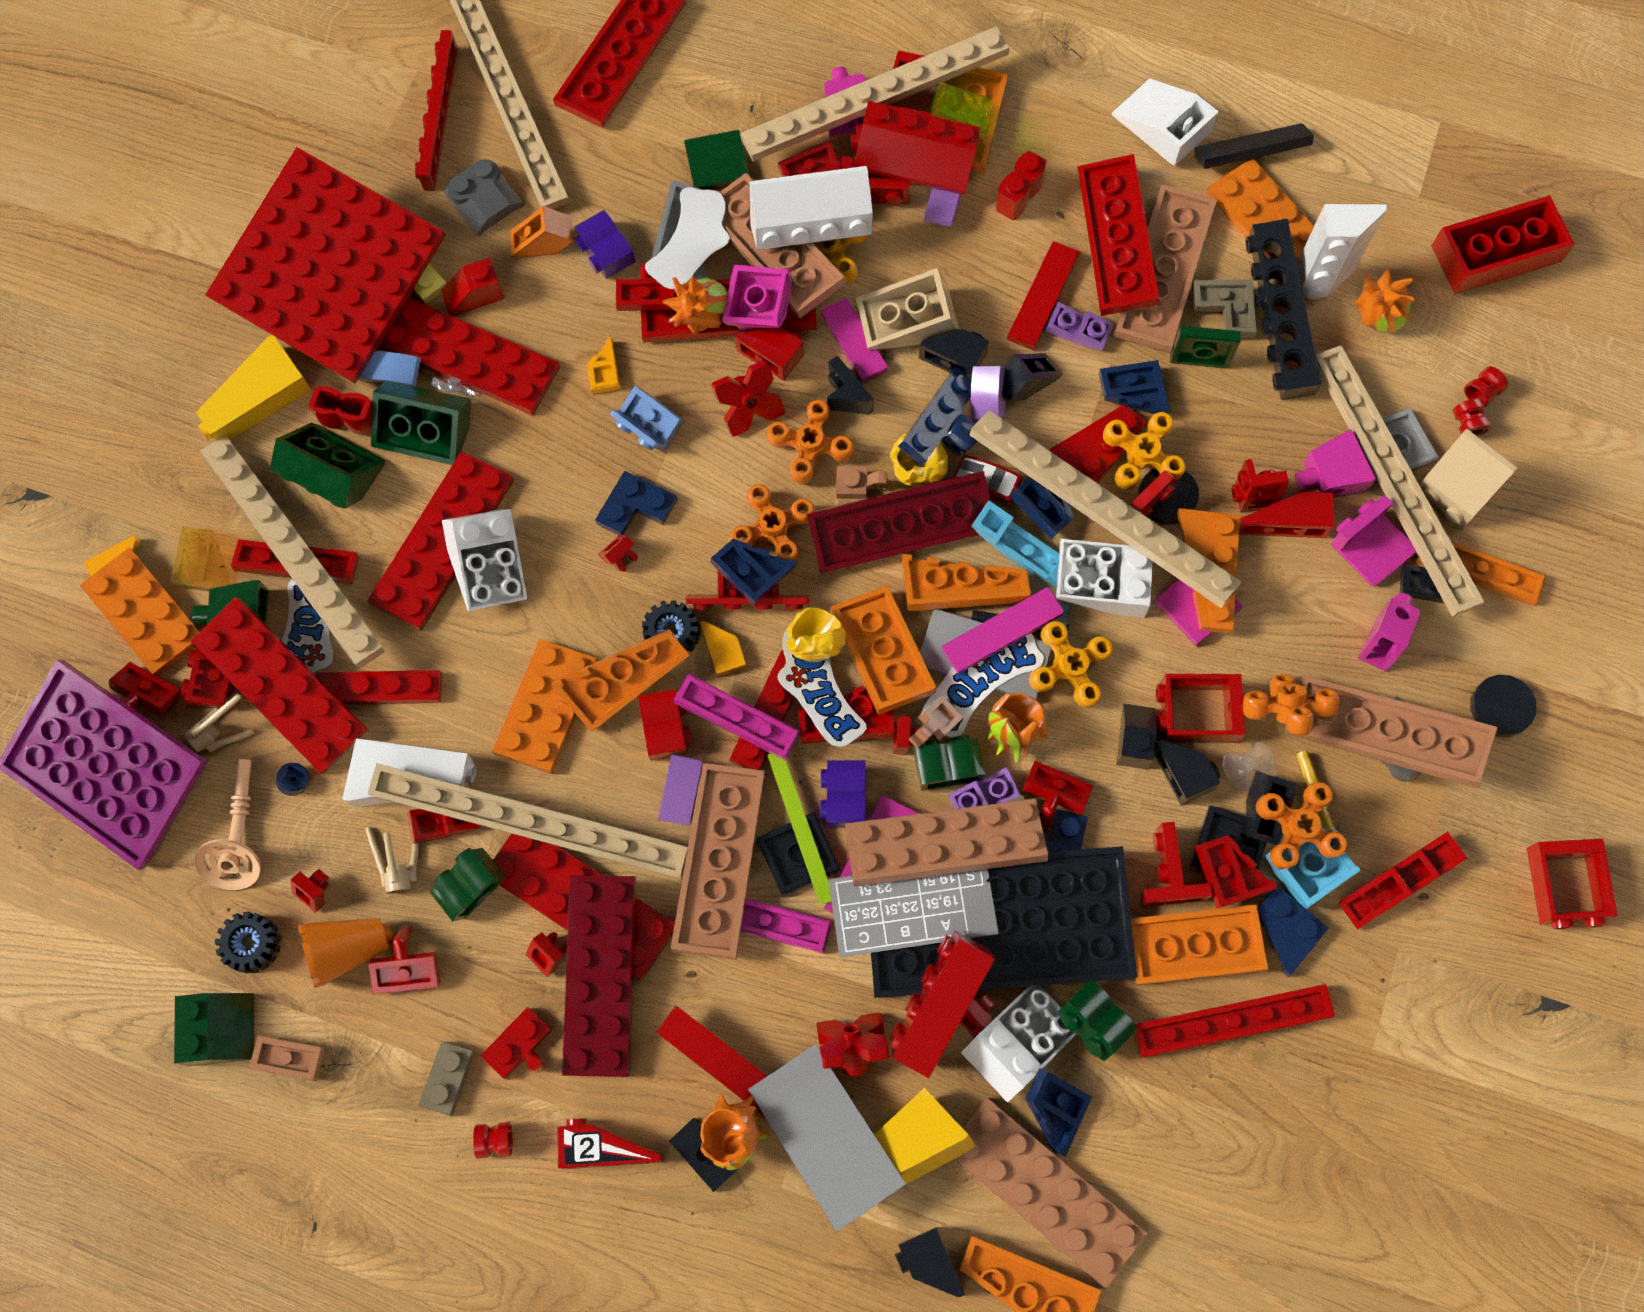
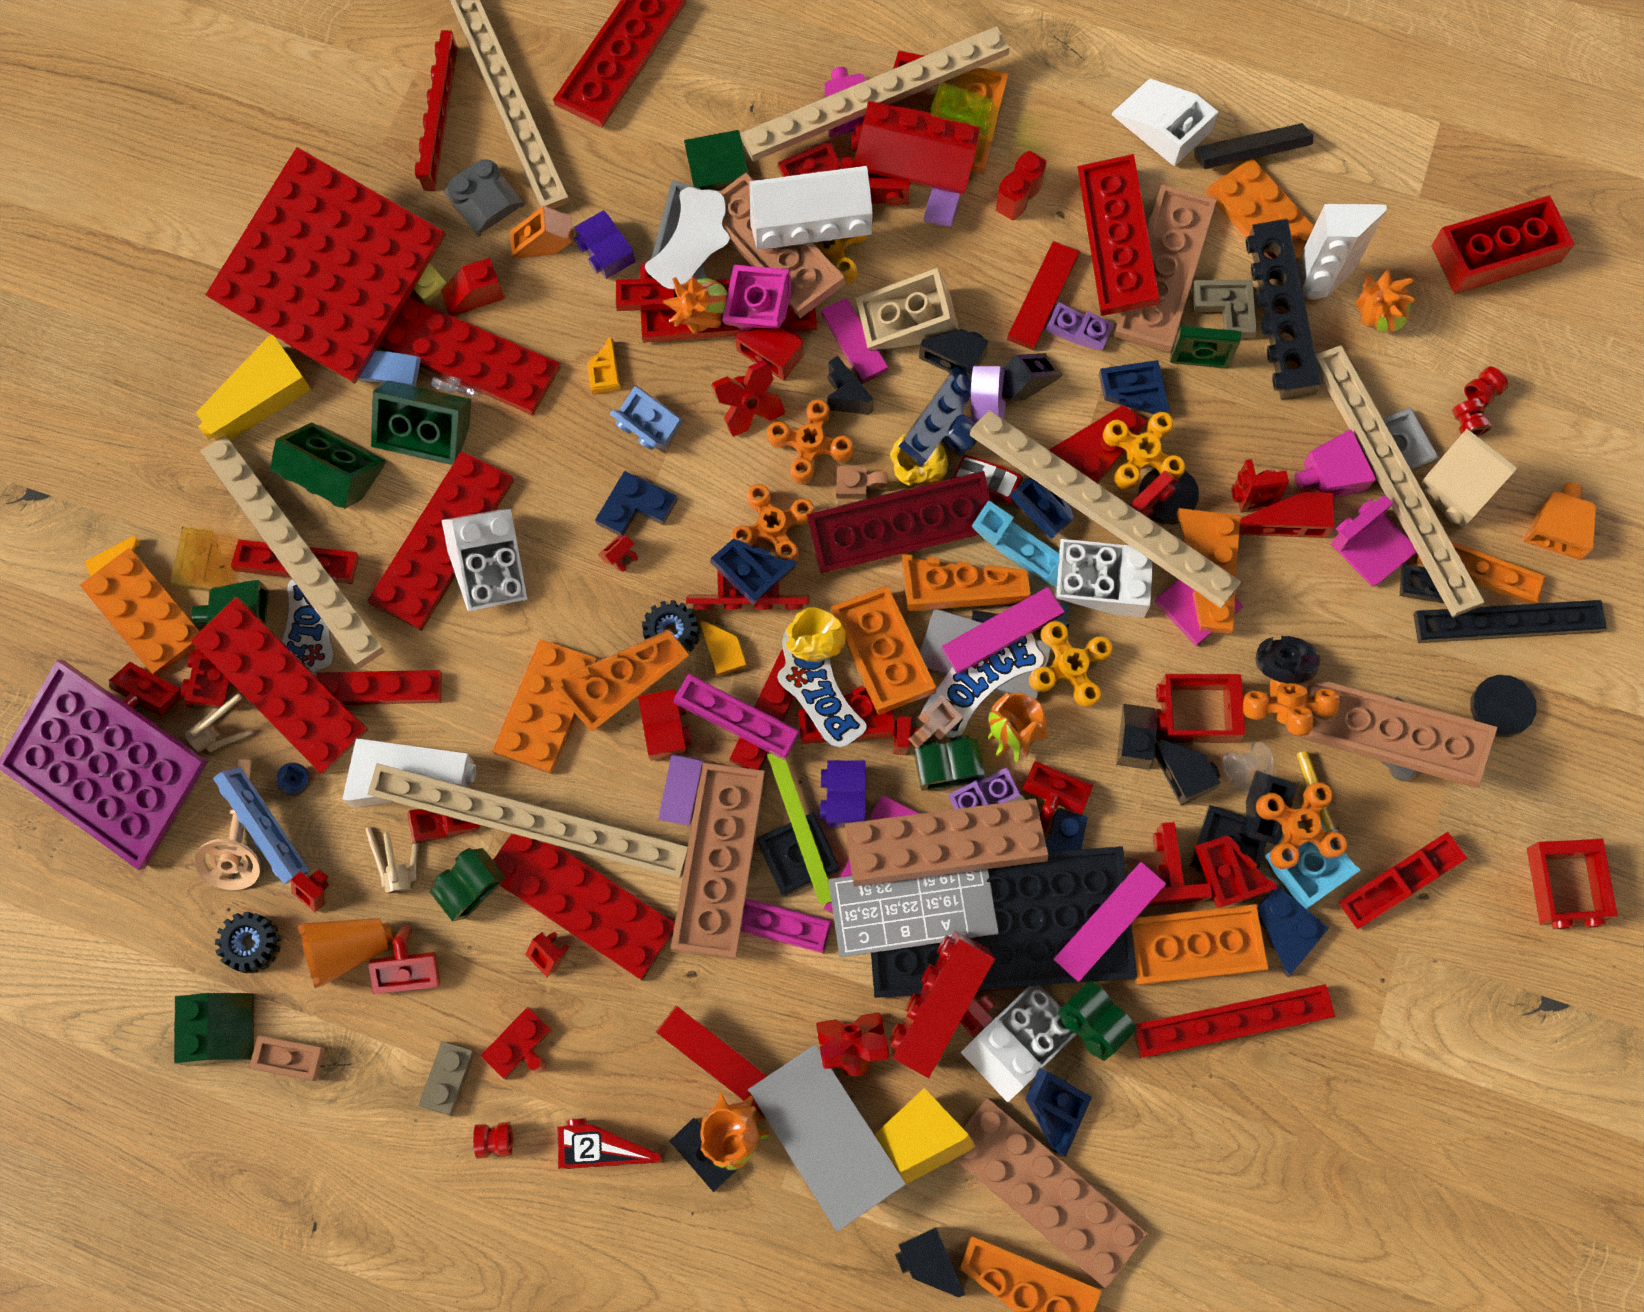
red brick [308,386,372,435] -> none
dark red plate [562,875,636,1077] -> none
dark pink torso [1358,593,1421,672] -> none
none -> medium blue plate [213,767,310,884]
none -> dark pink tile [1054,862,1166,983]
none -> black tile [1255,636,1321,684]
none -> black tile [1413,600,1607,643]
none -> orange torso [1523,482,1596,560]

